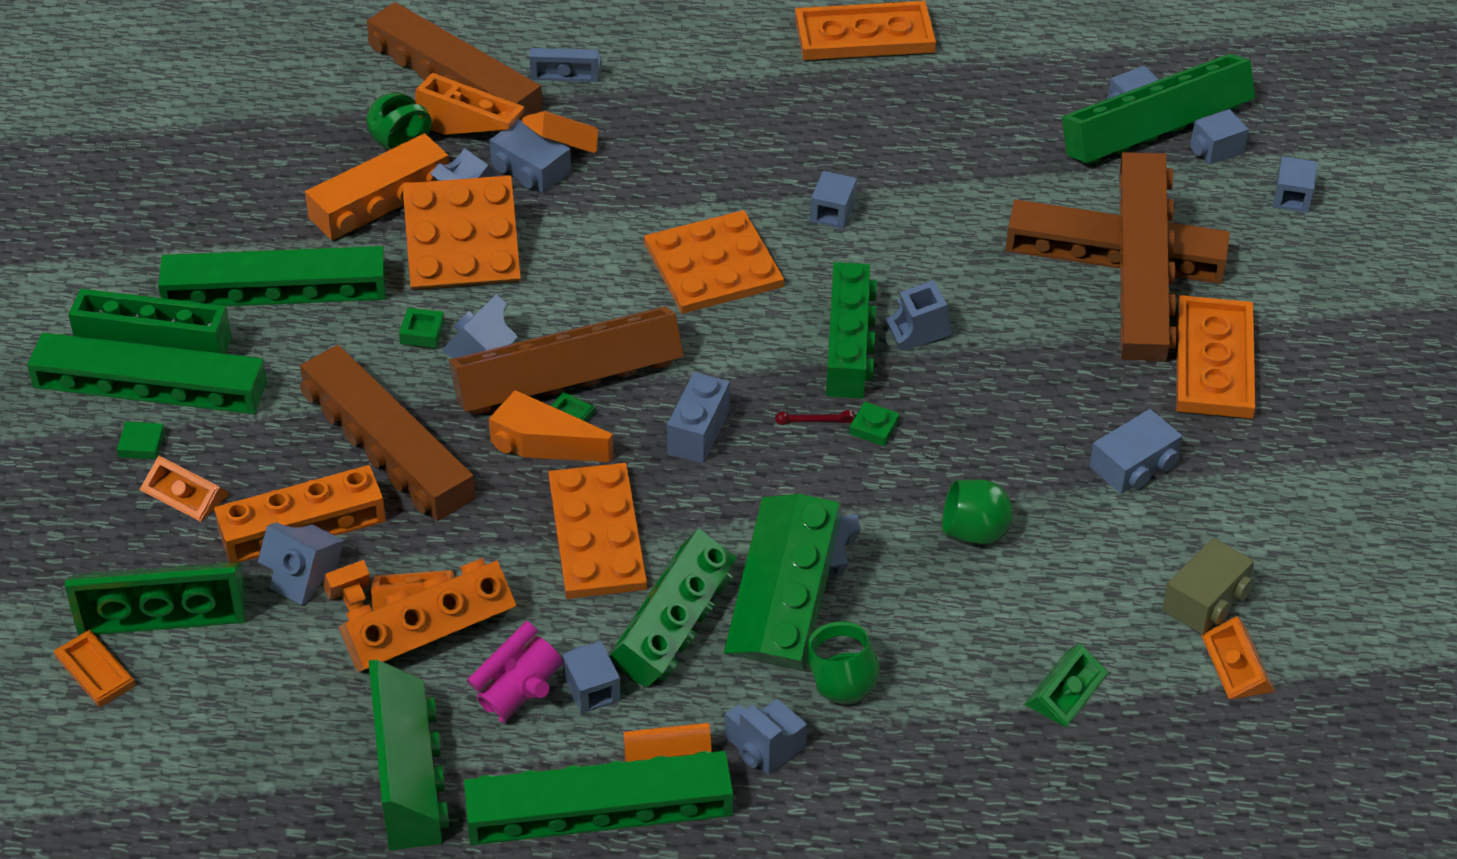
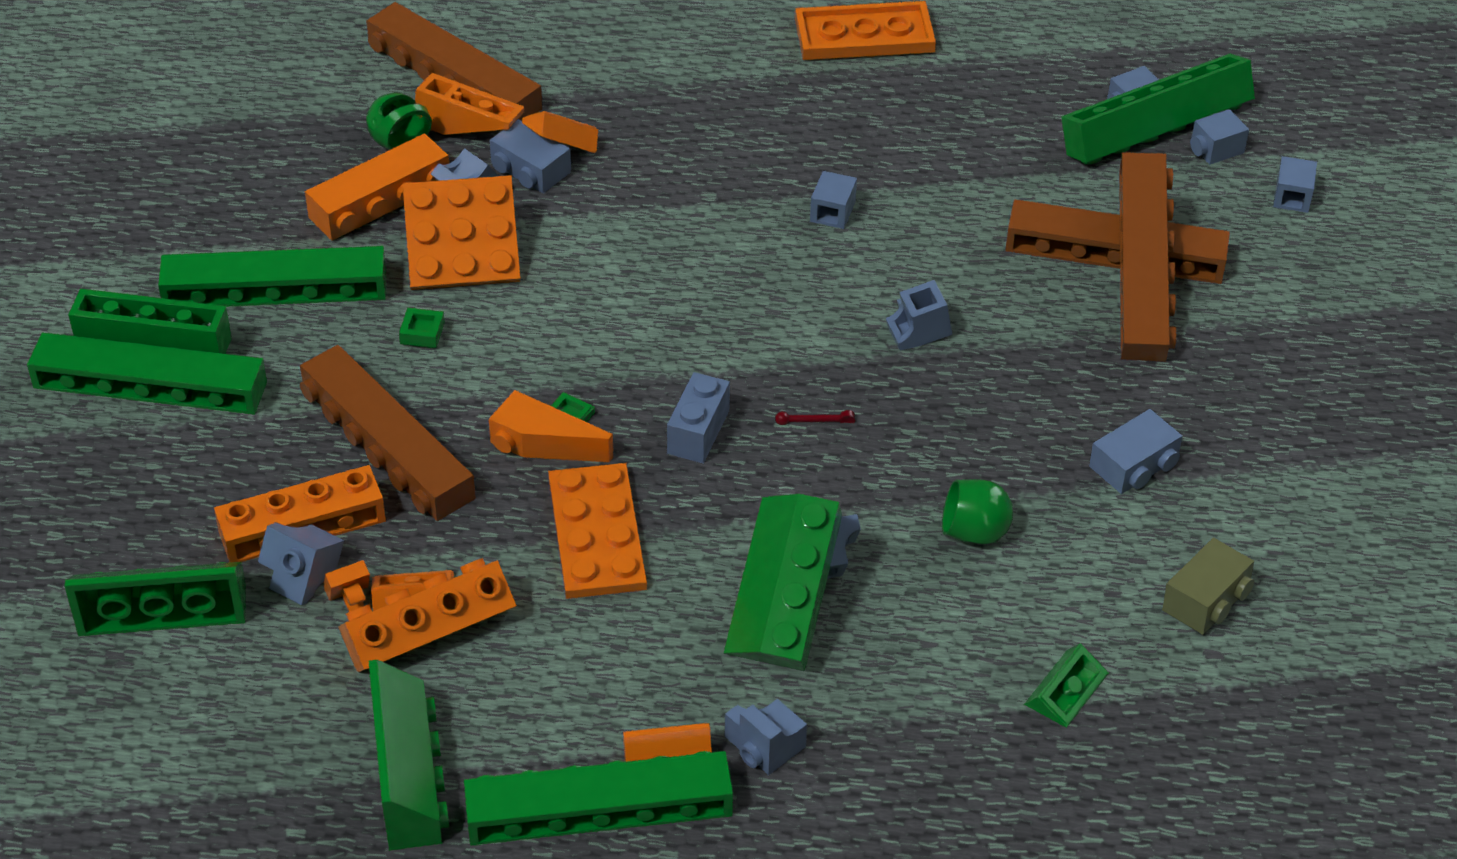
orange tile [54,629,136,708] -> none
green tile [117,421,165,460] -> none
orange slope [139,455,230,522] -> none
sand blue brick [442,294,518,358] -> none
dark orange brick [448,306,684,414] -> none
dark pink pin [466,621,564,724] -> none
sand blue panel [529,48,600,82] -> none
sand blue brick [562,641,621,714] -> none
green brick [609,528,737,687] -> none
orange plate [644,210,784,314] -> none
green helmet [807,621,880,704] -> none
green brick [826,262,877,399] -> none
green plate [849,401,900,446] -> none
orange plate [1176,295,1255,419] -> none
orange slope [1201,616,1275,700] -> none

